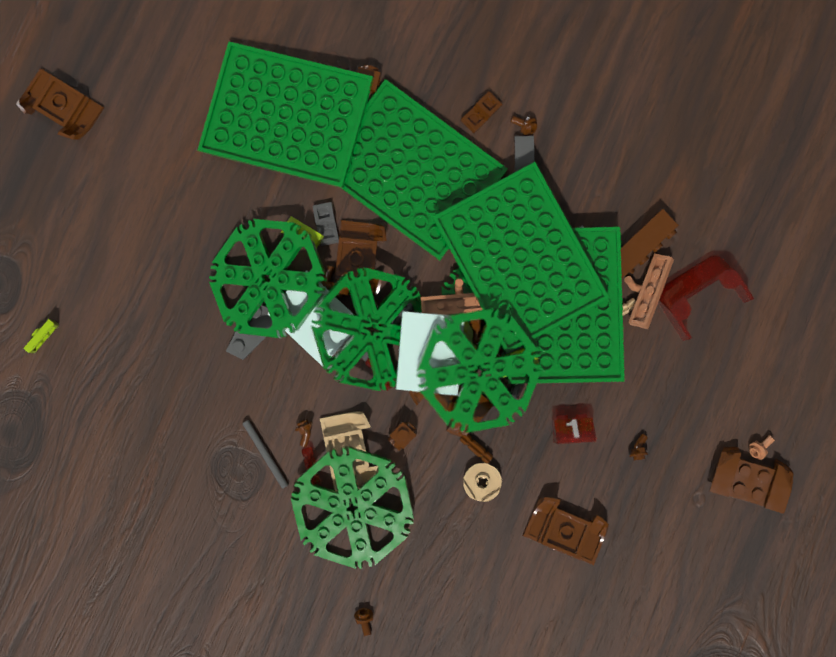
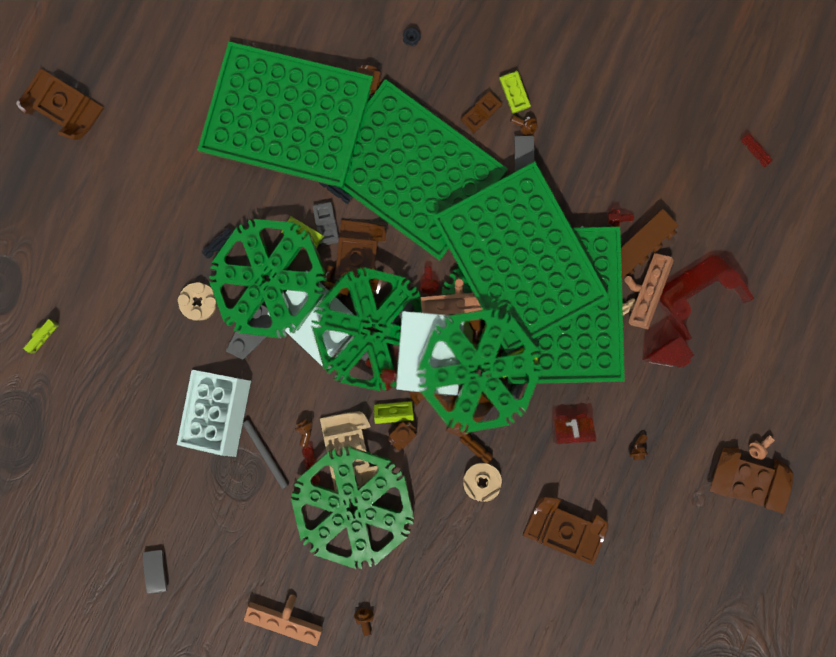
none -> dark grey slope [143,550,167,594]
none -> light aqua slope [177,370,251,457]
none -> tan plate [178,282,217,321]
none -> black axle [202,228,233,259]
none -> nougat plate [244,595,323,646]
none -> black axle [319,182,353,204]
none -> lime plate [374,401,414,424]
none -> clear red plate [379,368,397,384]
none -> black plate [403,28,421,46]
none -> clear red plate [420,266,439,294]
none -> lime plate [499,71,531,114]
none -> clear red plate [609,209,634,227]
none -> clear red slope [642,336,695,368]
none -> clear red axle [741,134,772,167]

